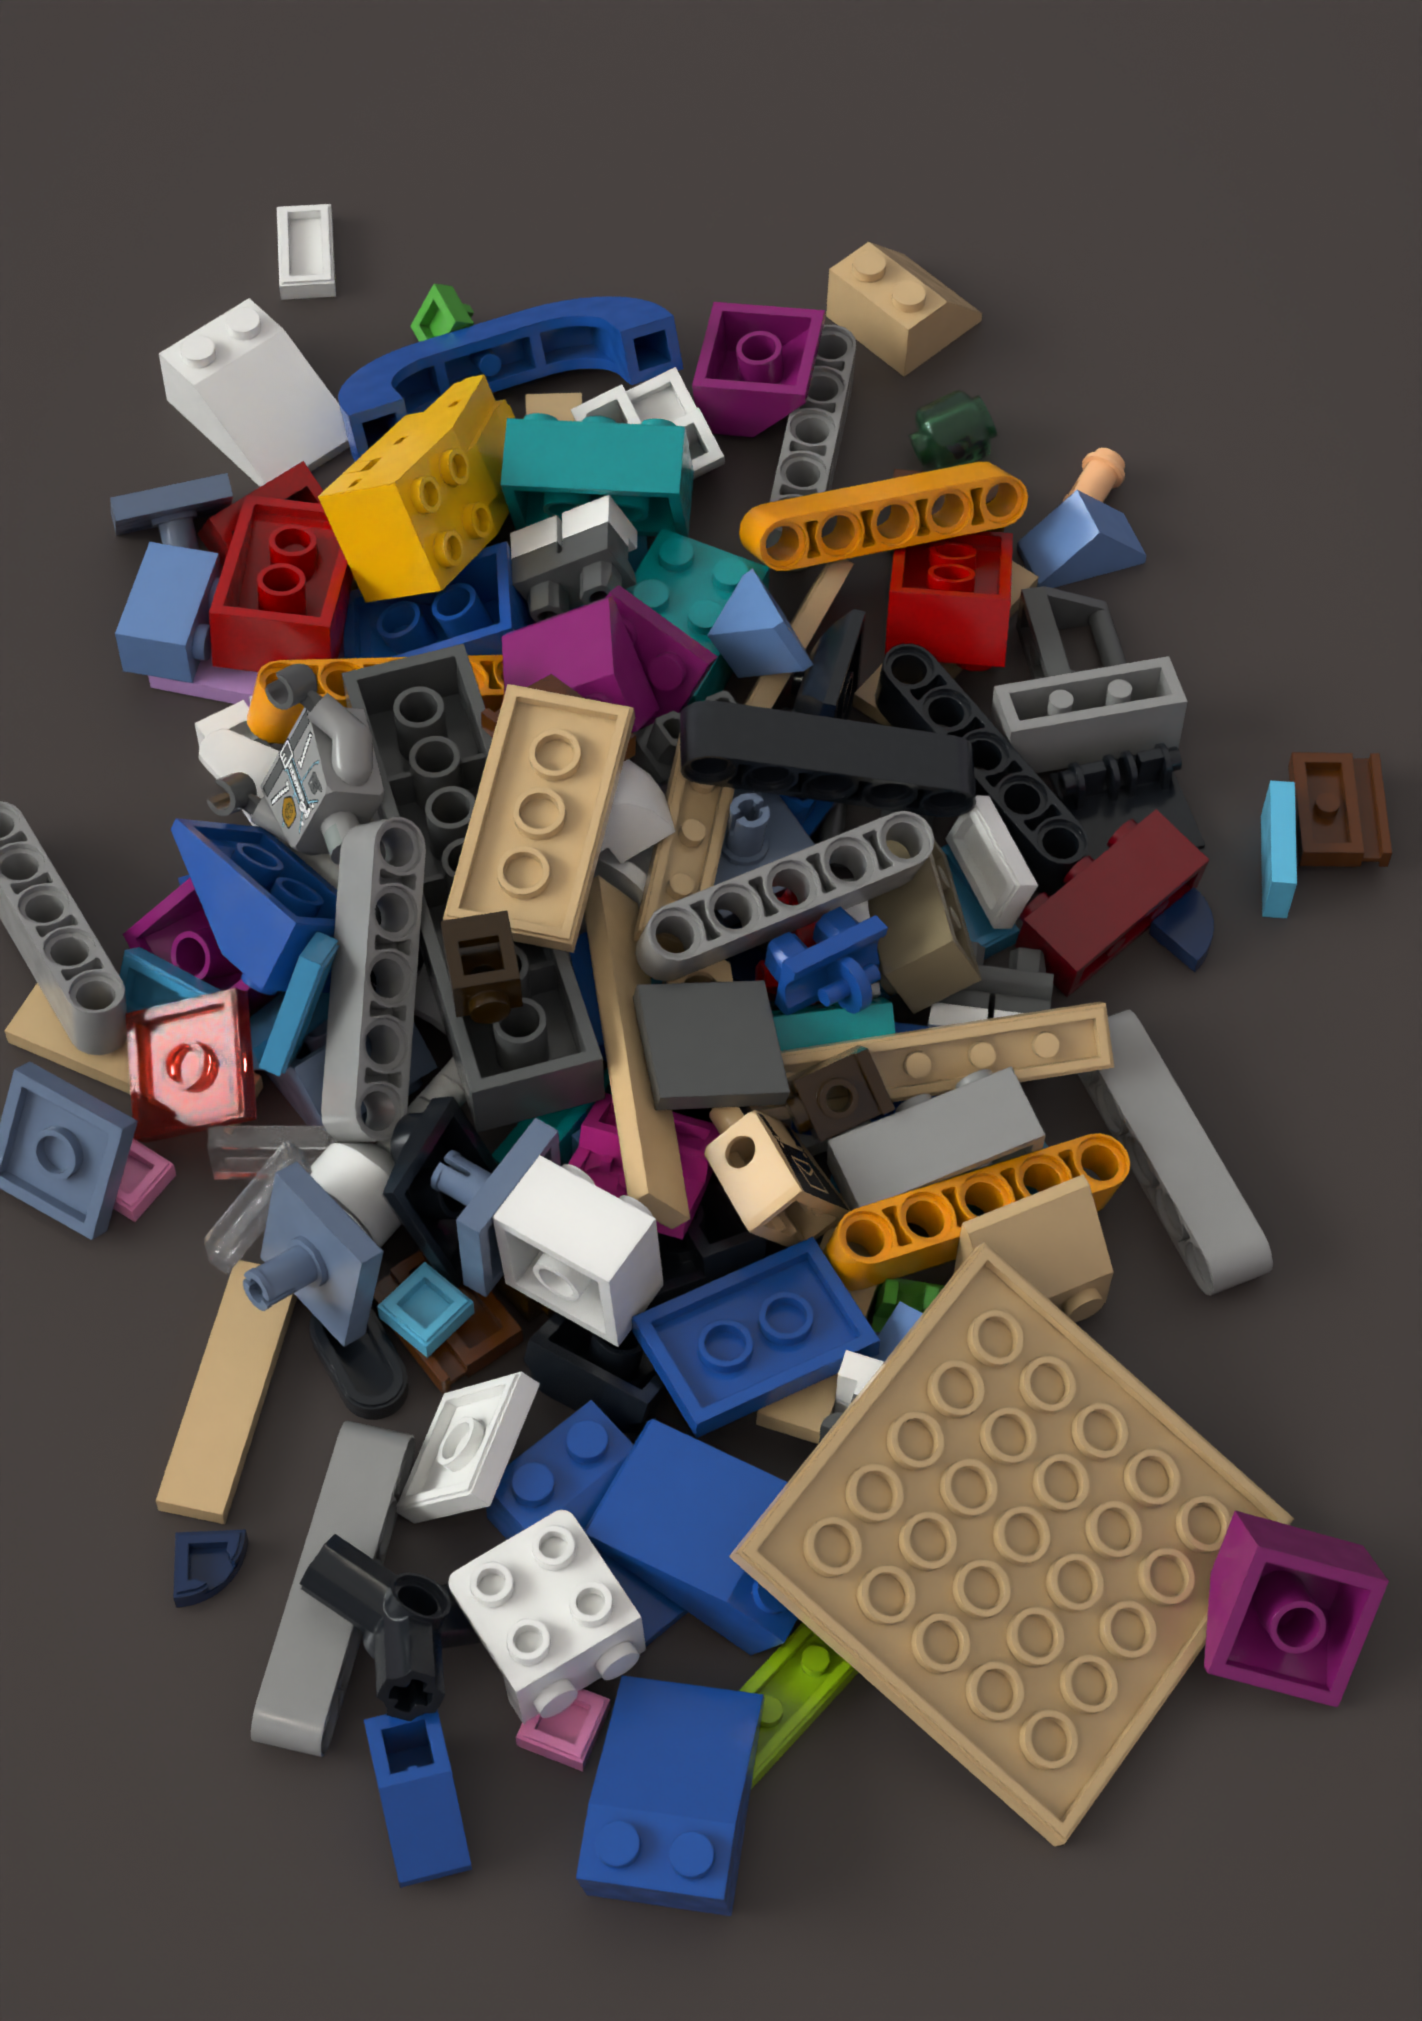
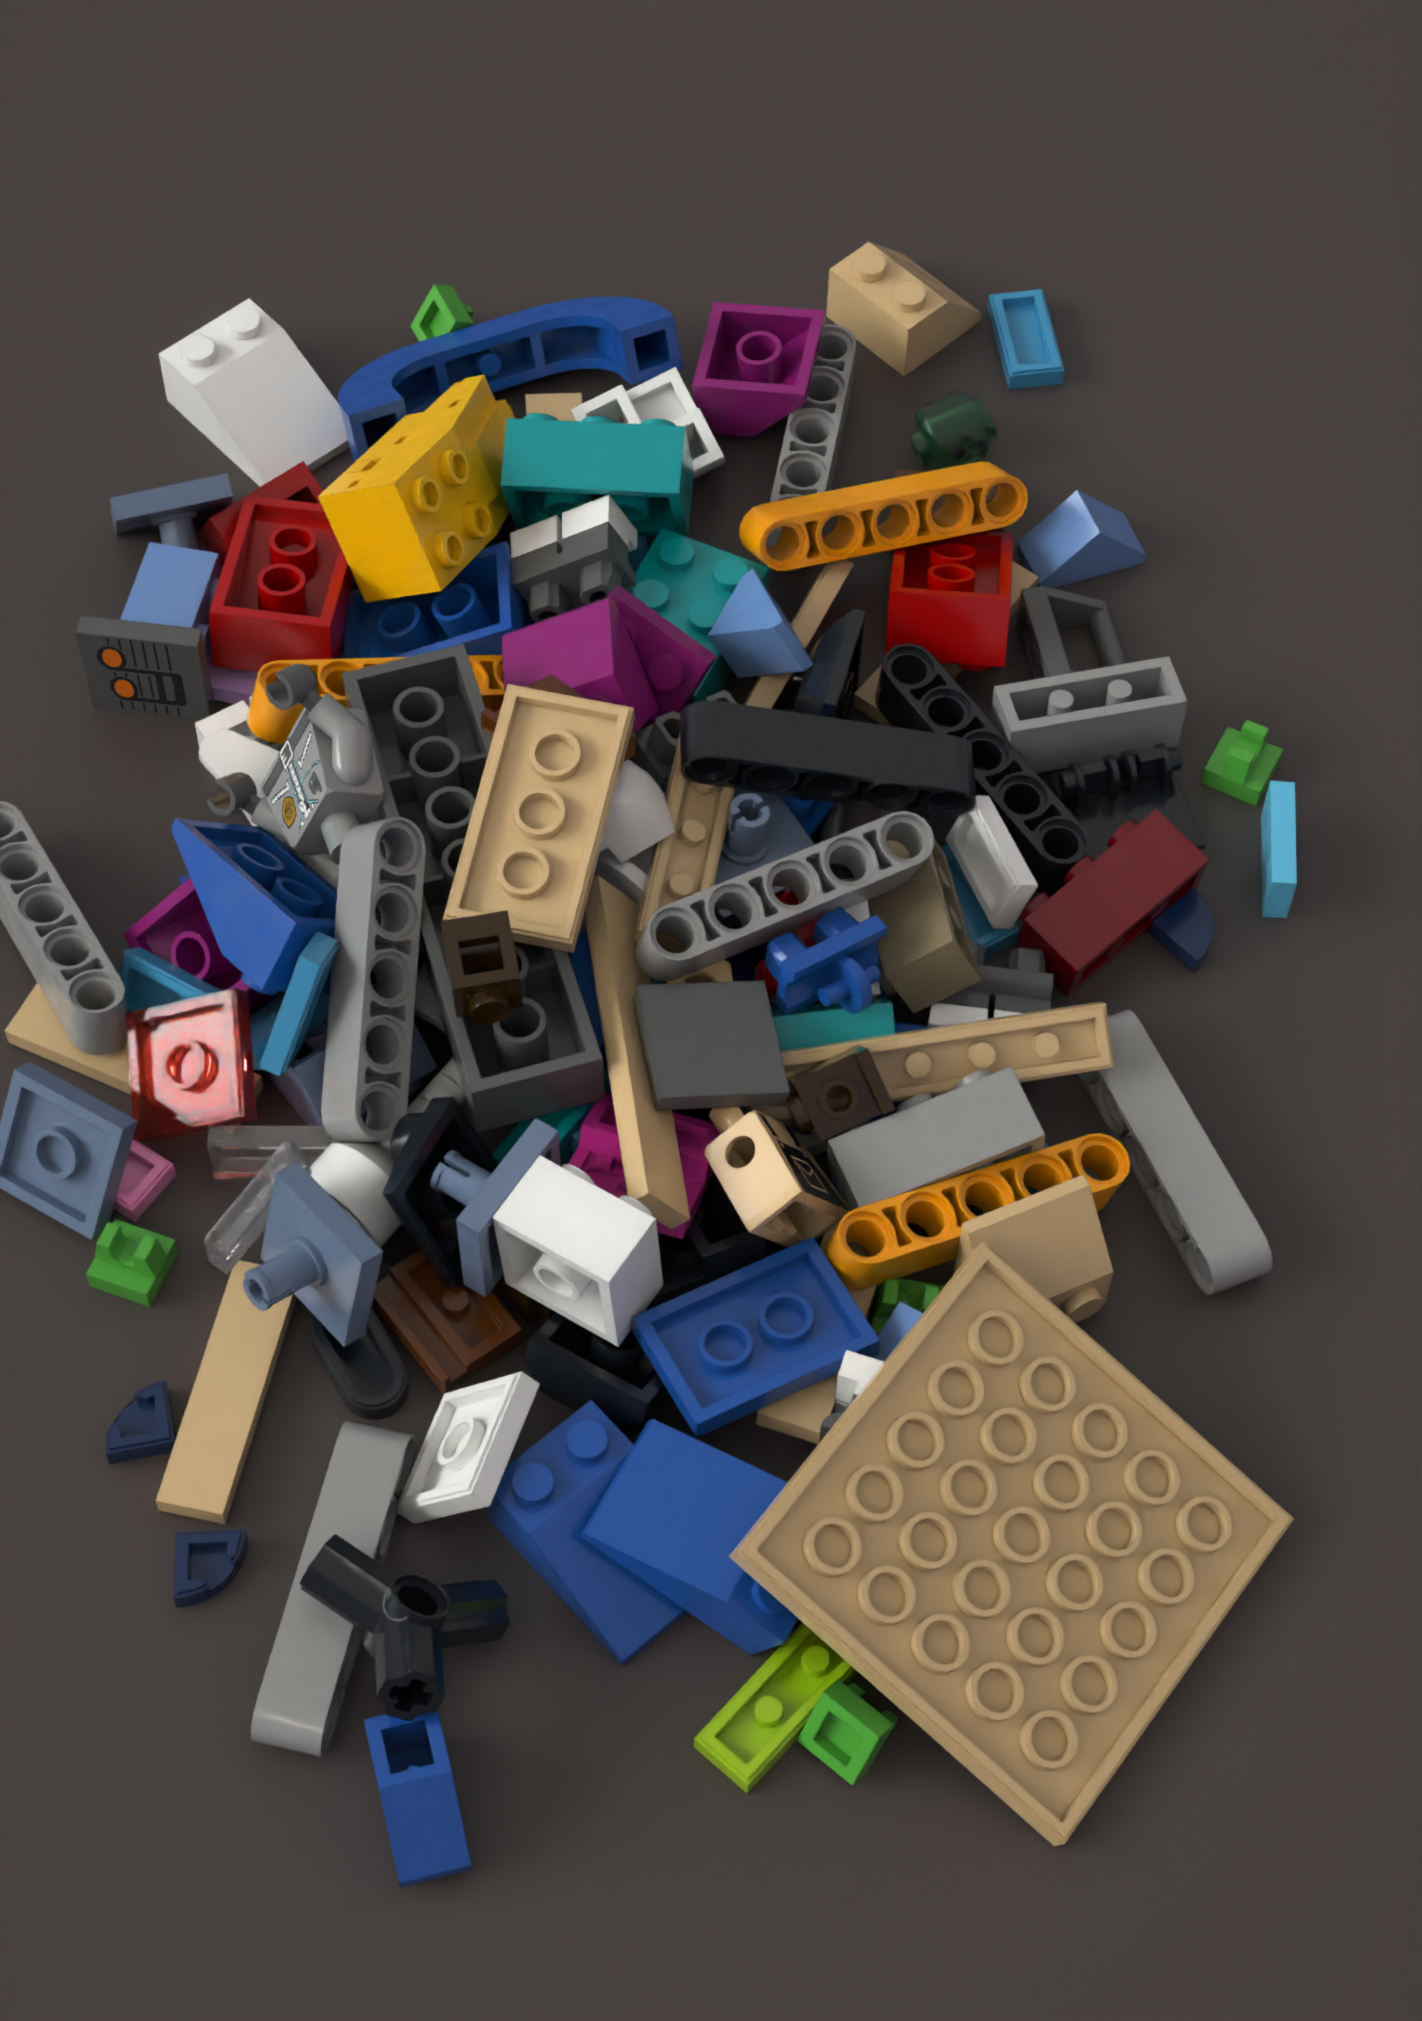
white tile [277,204,336,300] -> none
medium azure tile [377,1262,475,1358] -> none
white bracket [448,1510,646,1724] -> none
bright pink tile [516,1689,611,1772] -> none
blue slope [576,1675,765,1916] -> none
light nougat pin [1063,448,1125,503] -> none
magenta slope [1204,1510,1389,1708] -> none
reddish brown plate [1288,752,1392,867] -> none
none -> dark grey tile [76,616,215,720]
none -> bright green tile [86,1219,178,1307]
none -> dark blue tile [106,1380,176,1464]
none -> bright green tile [797,1679,899,1786]
none -> dark azure tile [987,289,1065,390]
none -> bright green tile [1201,720,1283,806]

